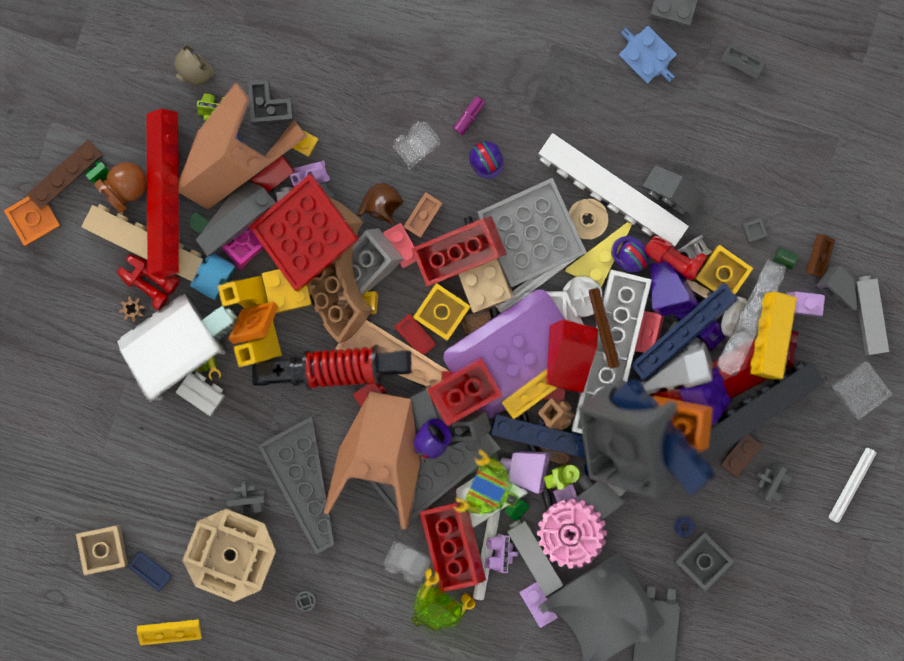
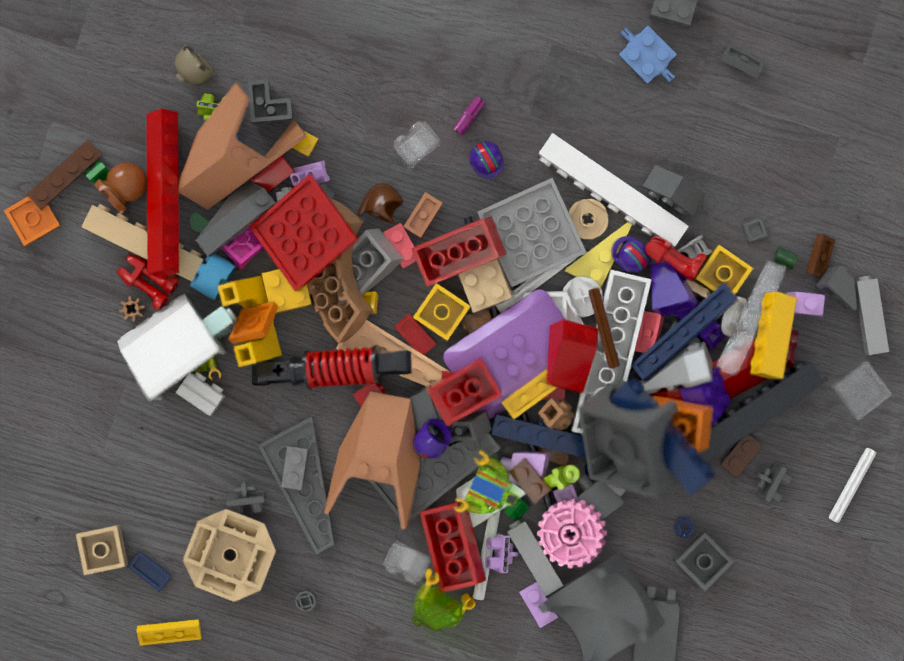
none -> flat silver plate [281,446,308,490]
none -> reddish brown plate [509,458,552,503]

